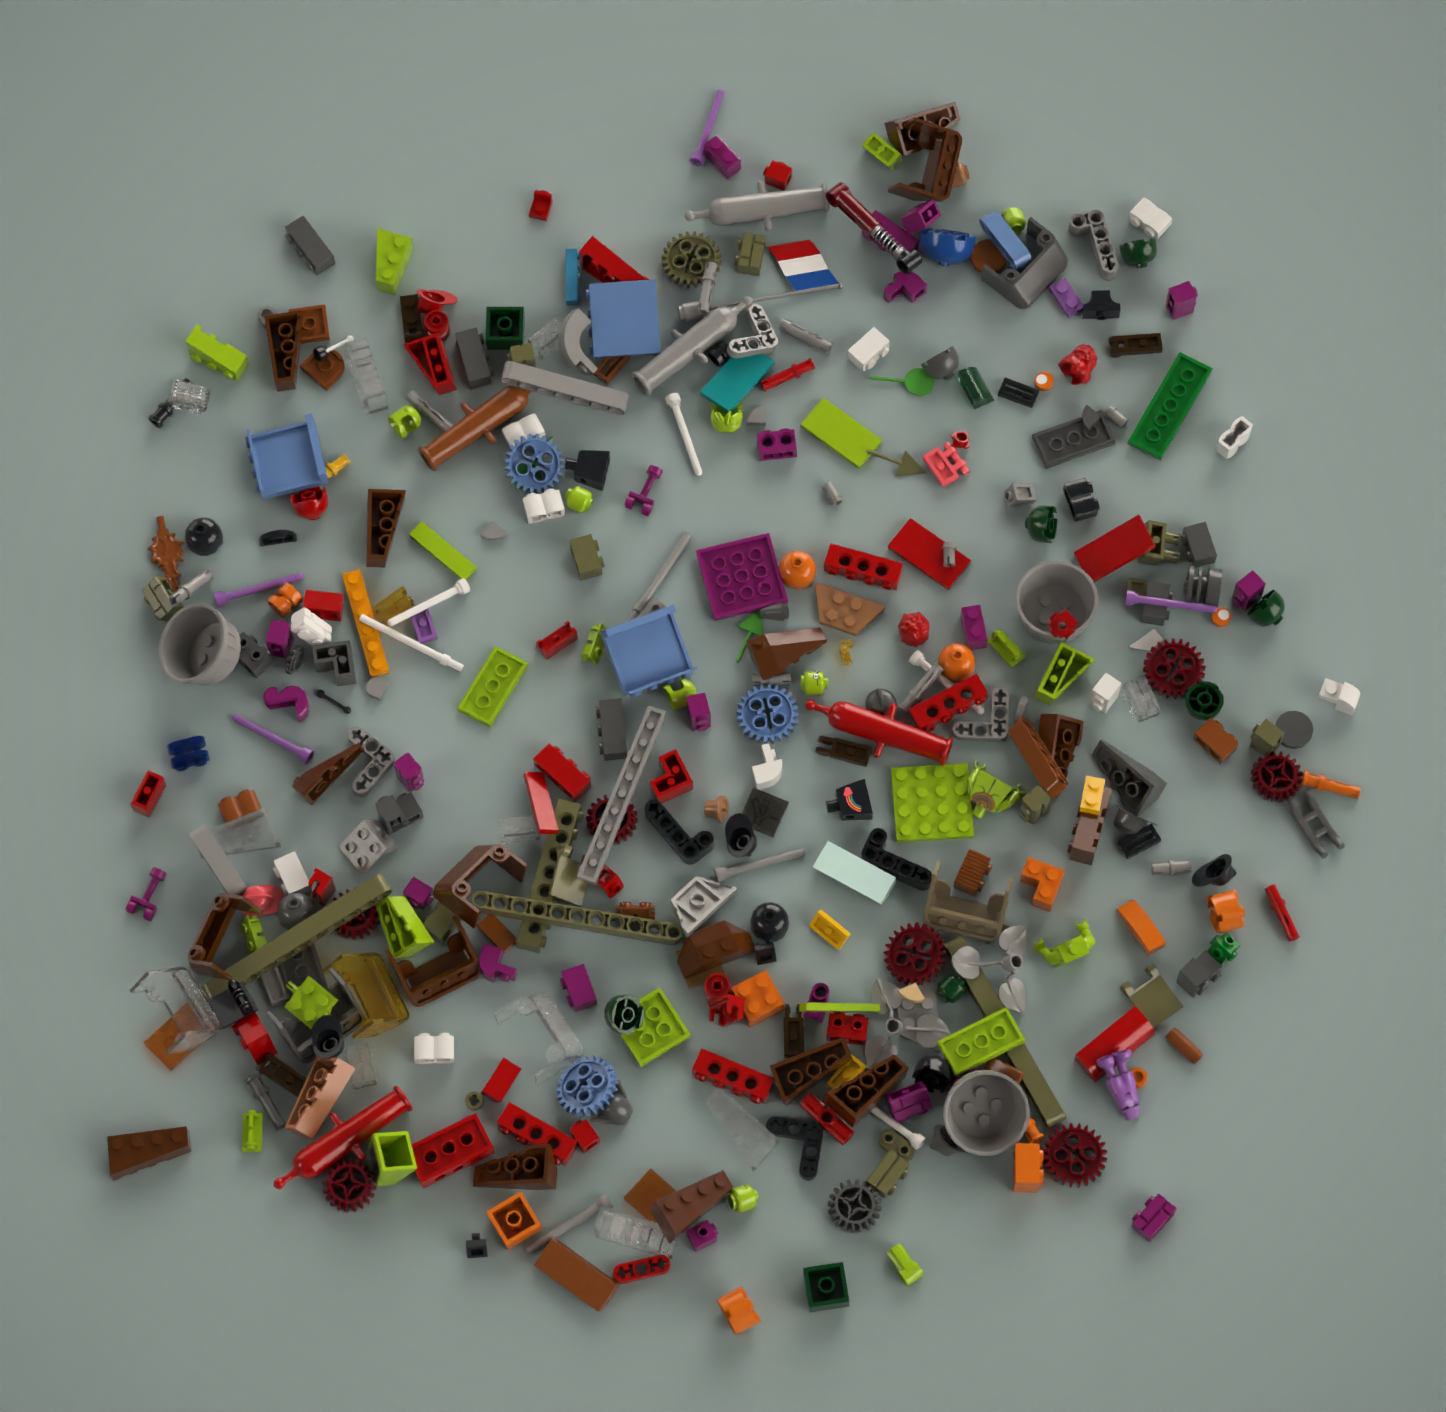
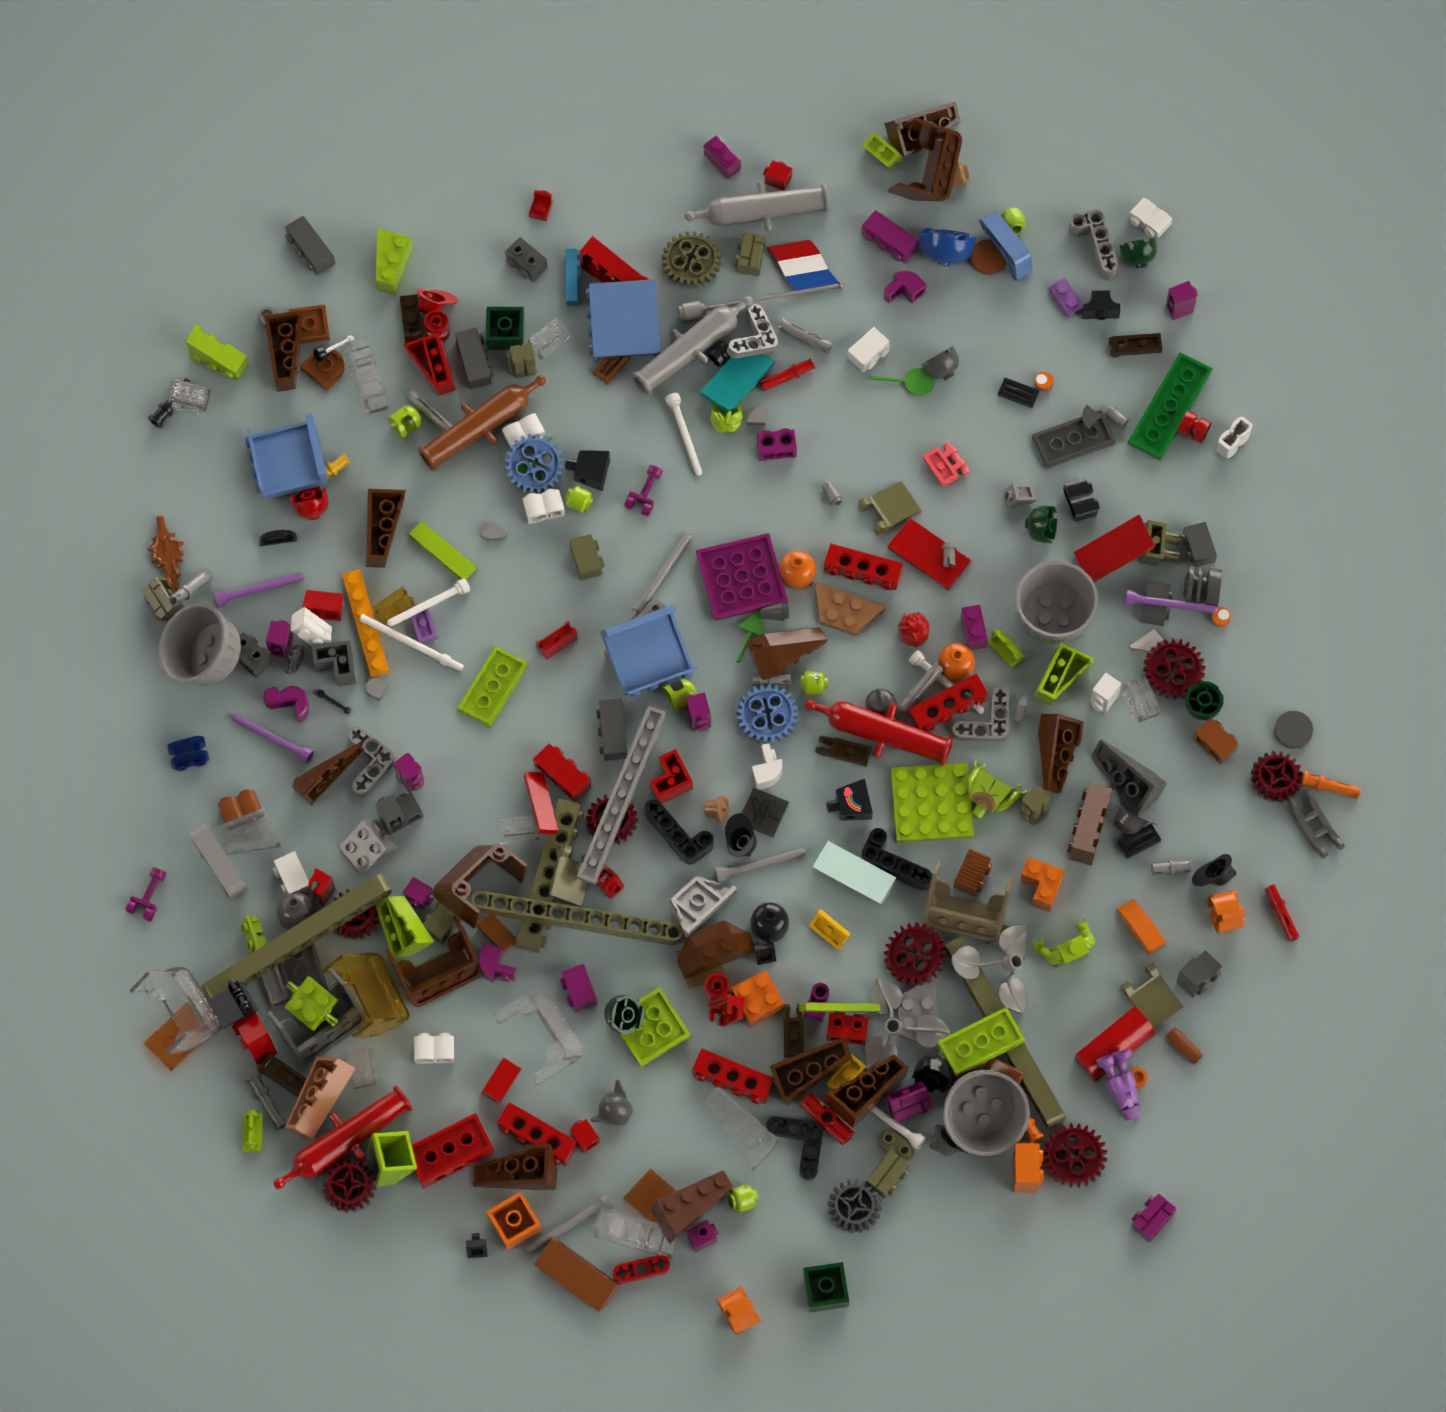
reddish brown wedge [107,1126,191,1181] -> none
red brick [130,770,167,817] -> none
black cylinder [185,518,223,556] -> none
reddish brown windscreen [188,893,263,980] -> none
coral piece [240,885,284,916] -> none
orange wheel [267,582,303,618] -> none
black piece [312,1015,344,1059] -> none
olive bush [465,1092,484,1111] -> none
light grey beam [501,361,629,415] -> none
medium blue gear [555,1055,618,1118] -> none
light grey arch [558,308,598,376] -> none
lime hinge [581,623,607,665] -> none
dark orange hinge [616,902,655,920] -> none
medium lavender piece [689,89,724,166] -> none
light grey pin [697,262,717,316] -> none
lime tile [800,398,882,469] -> none
piece [825,182,922,274] -> none
clear yellow arm [839,638,853,666] -> none
olive piece [867,450,926,477] -> none
lime piece [886,1243,924,1286] -> none
tan tile [898,982,925,1003] -> none
magenta brick [901,199,941,235] -> none
dark green head [936,974,966,1003] -> none
red plate [951,431,970,449] -> none
clear green brick [958,367,994,410] -> none
dark grey windscreen [982,217,1068,309] -> none
dark orange beam [1008,717,1068,799] -> none
red brick [1048,608,1078,639] -> none
red hair [1058,344,1098,385] -> none
yellow plate [1079,775,1105,815] -> none
olive plate [1125,578,1148,598] -> none
green brick [1207,932,1240,965] -> none
magenta brick [1232,570,1266,611] -> none
dark green cylinder [1247,589,1285,627] -> none
olive brick [1250,719,1284,756] -> none
white brick [1318,678,1360,716] -> none
none -> dark grey brick [505,237,548,282]
none -> olive flag [858,481,921,536]
none -> red wheel [1177,411,1212,444]

